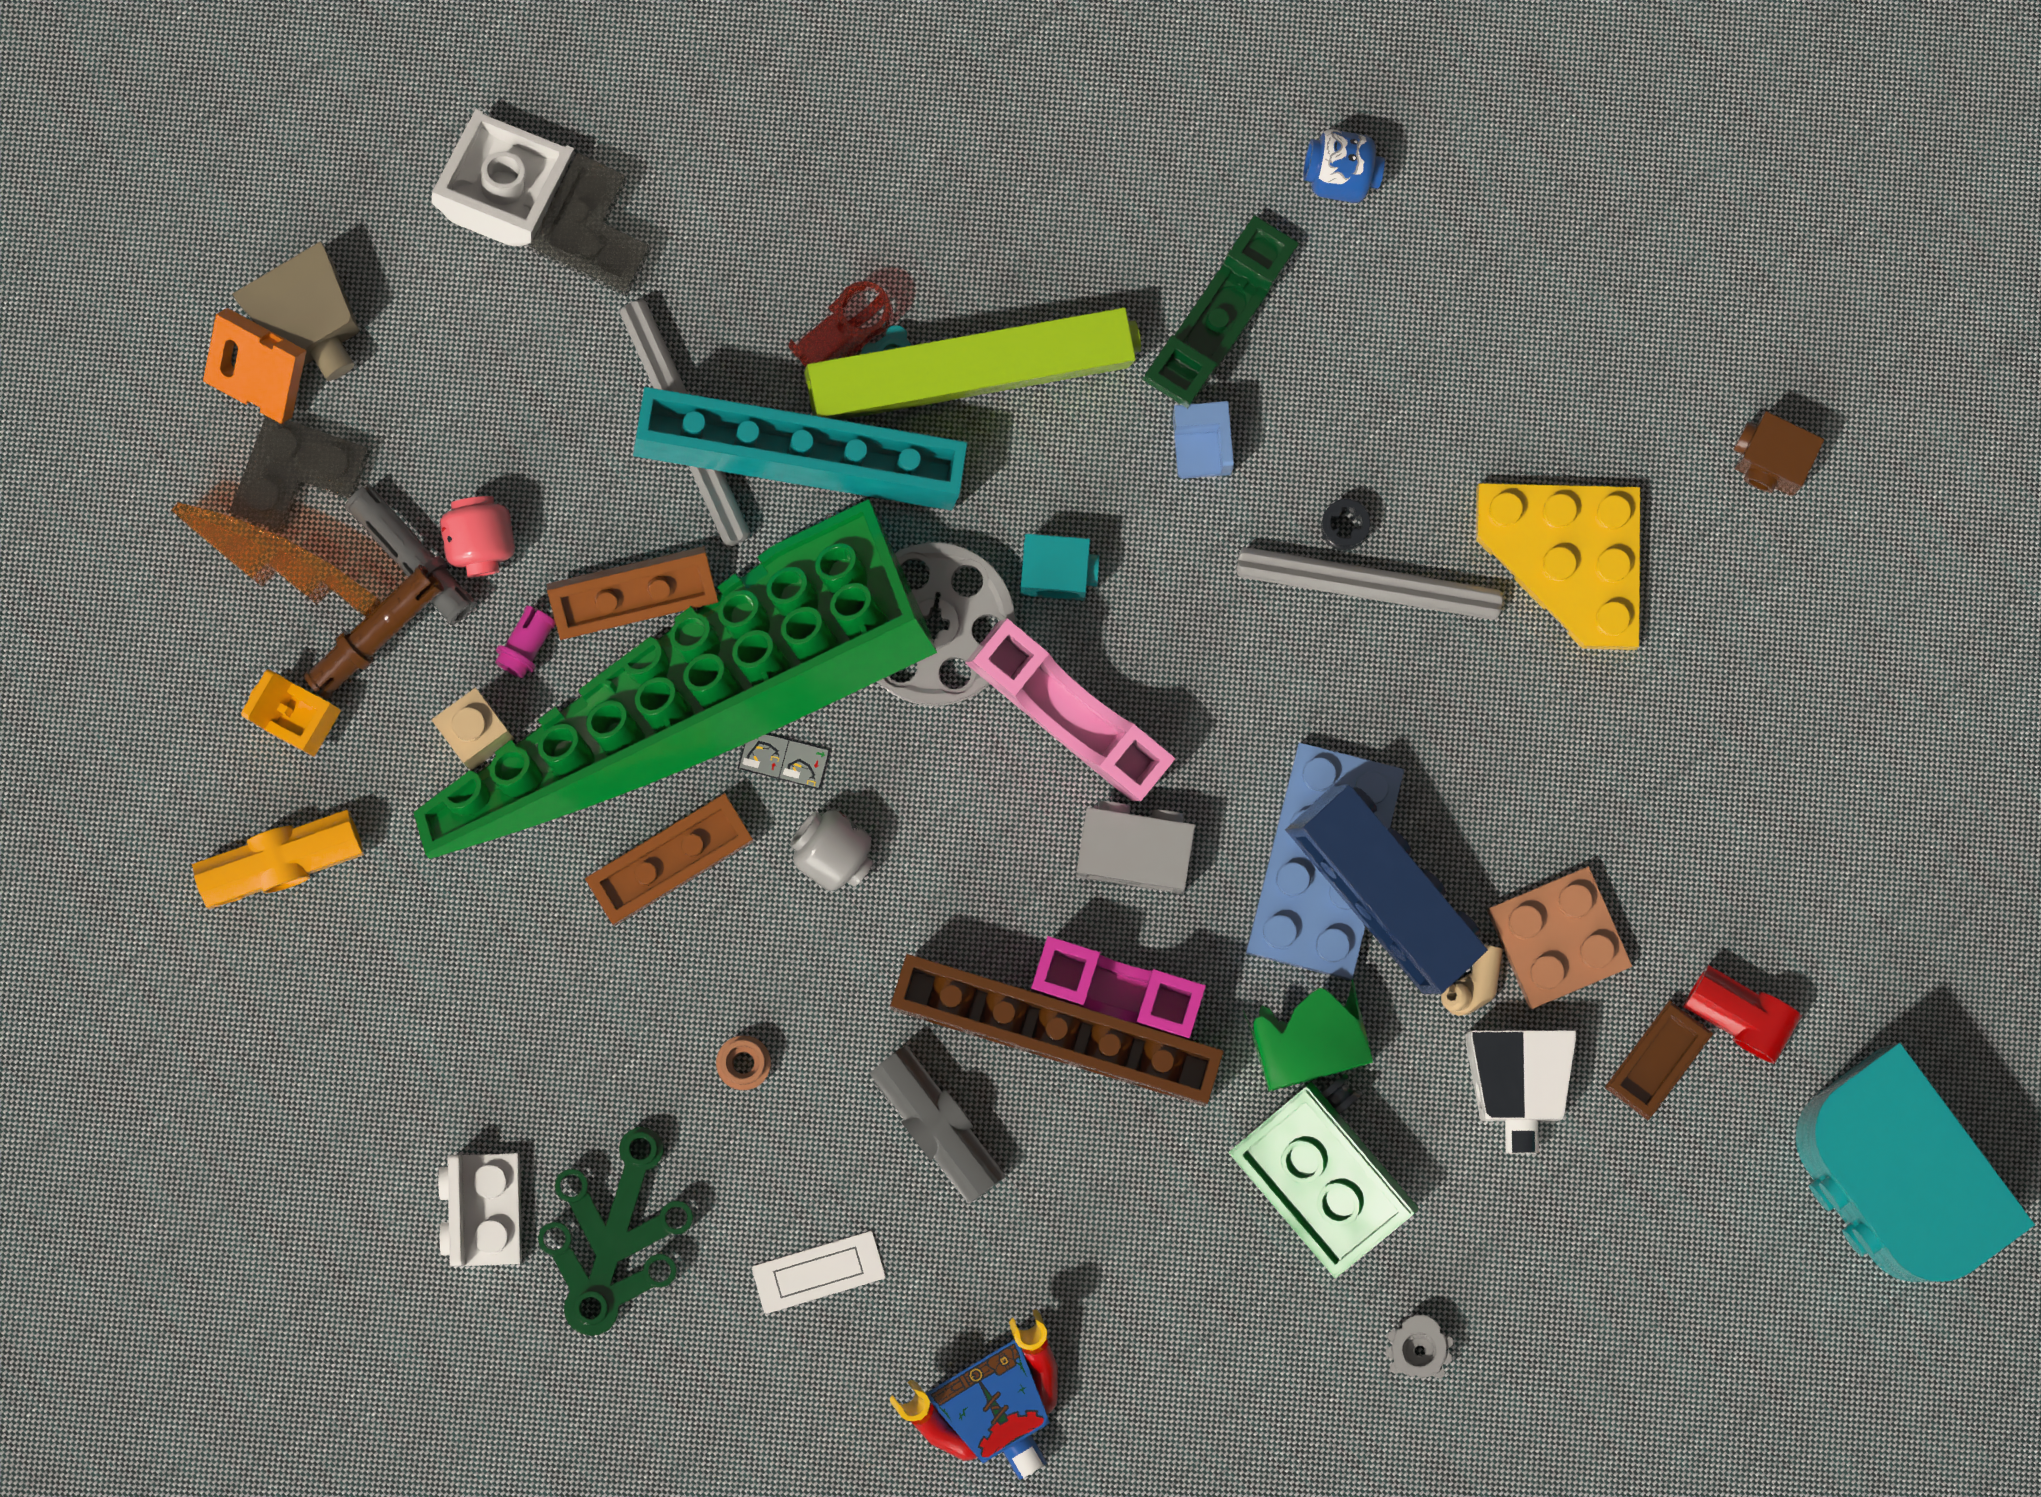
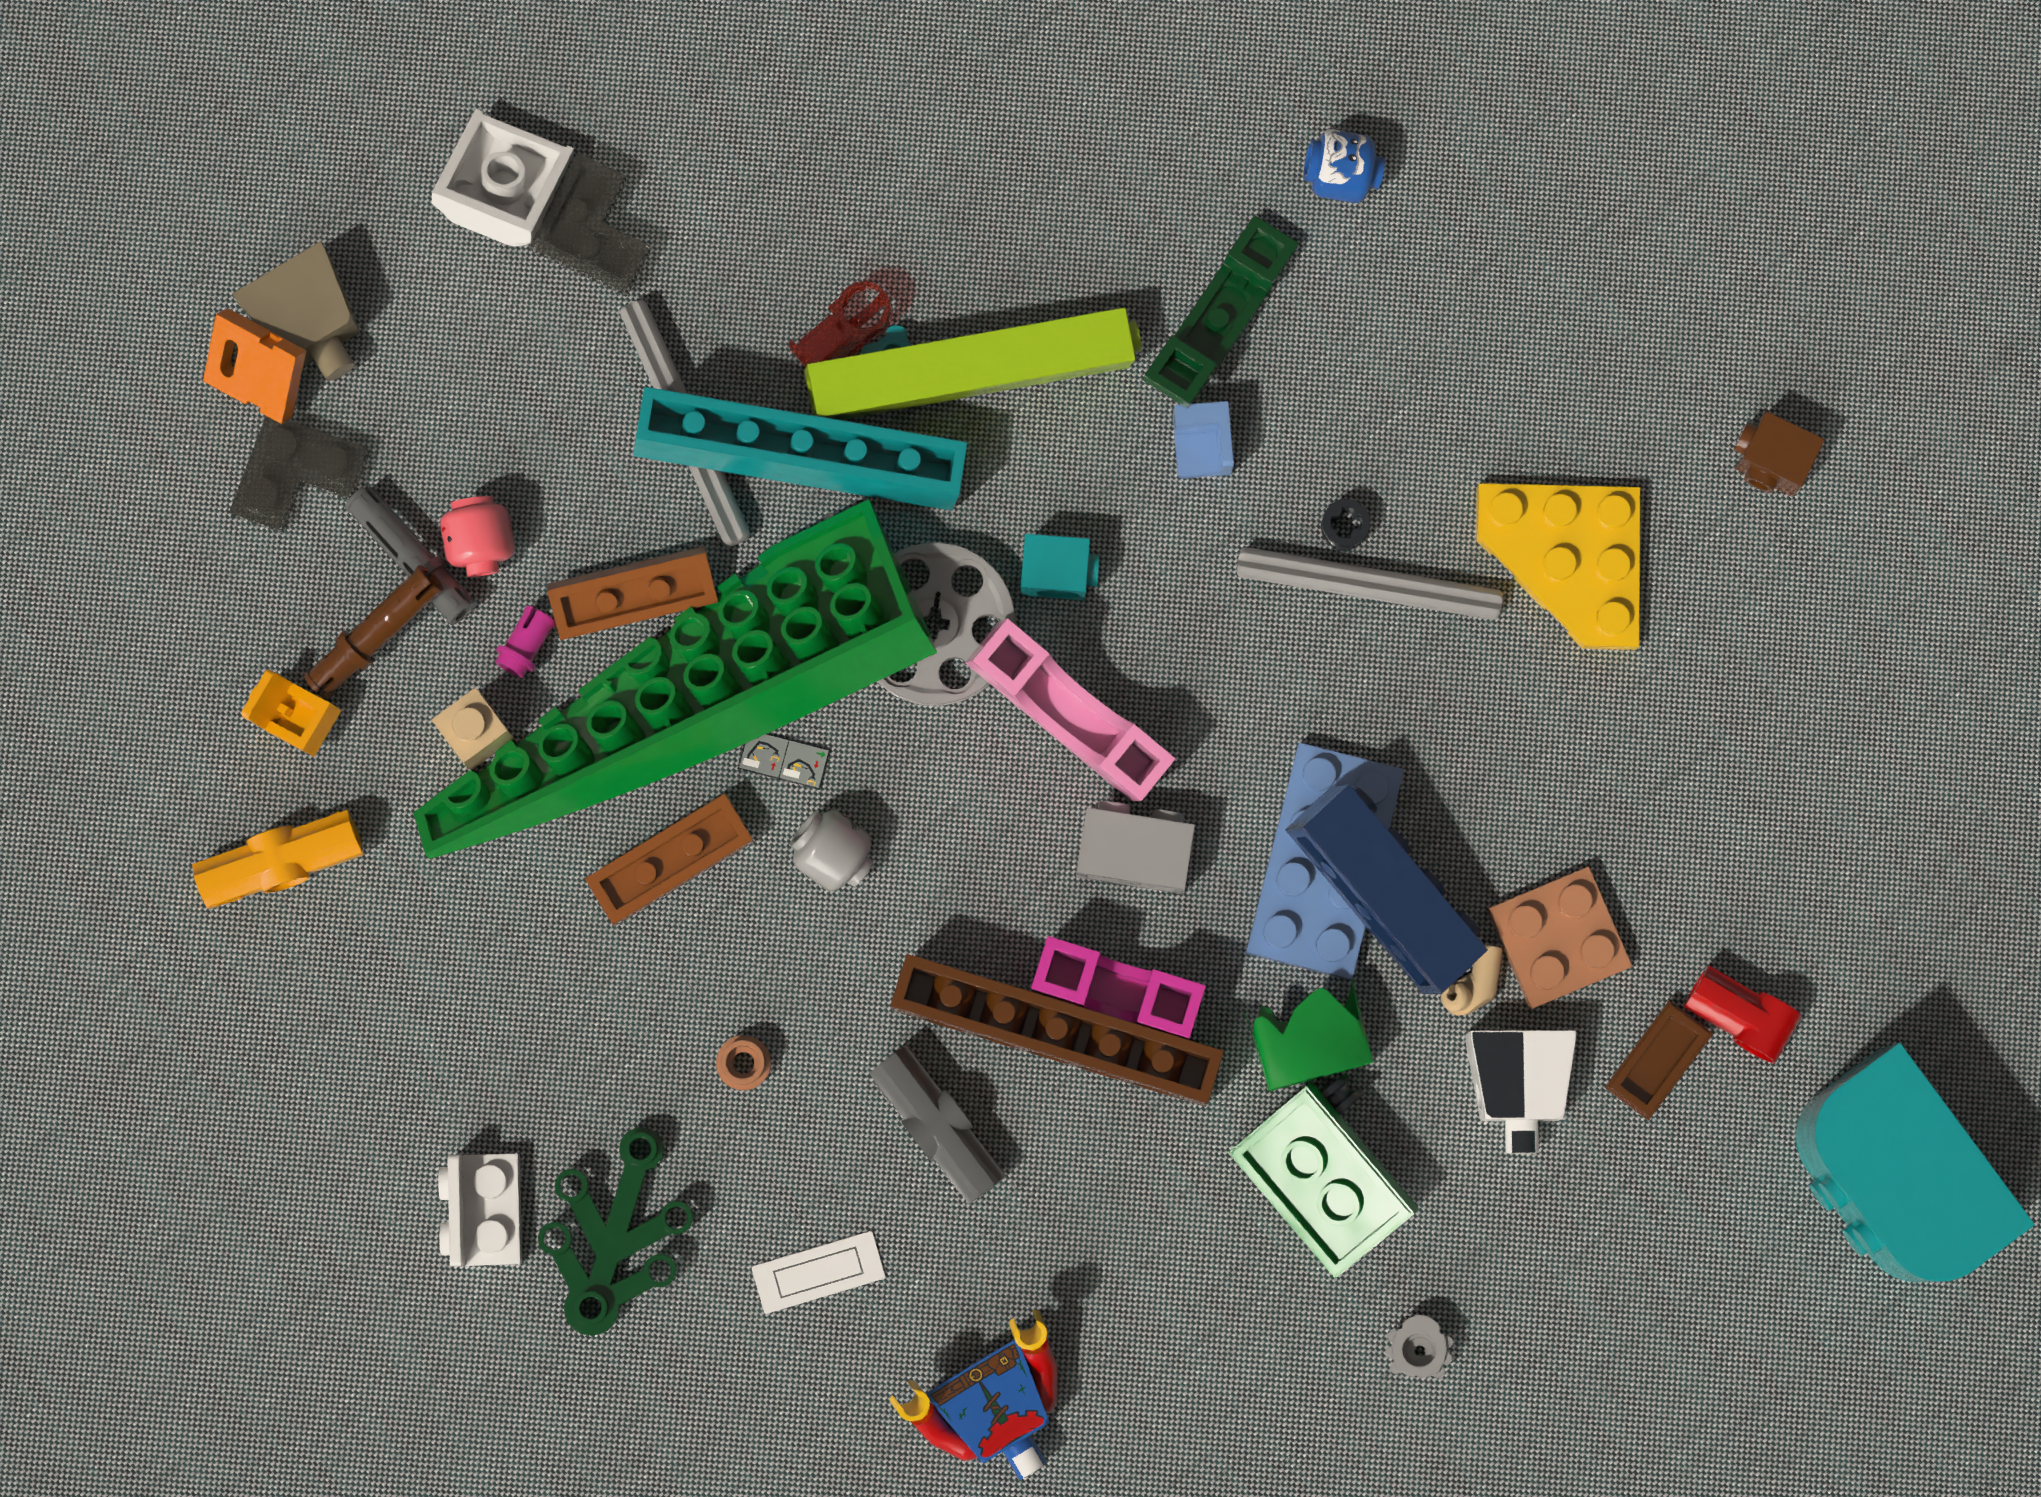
clear orange slope [171,502,381,617] -> none

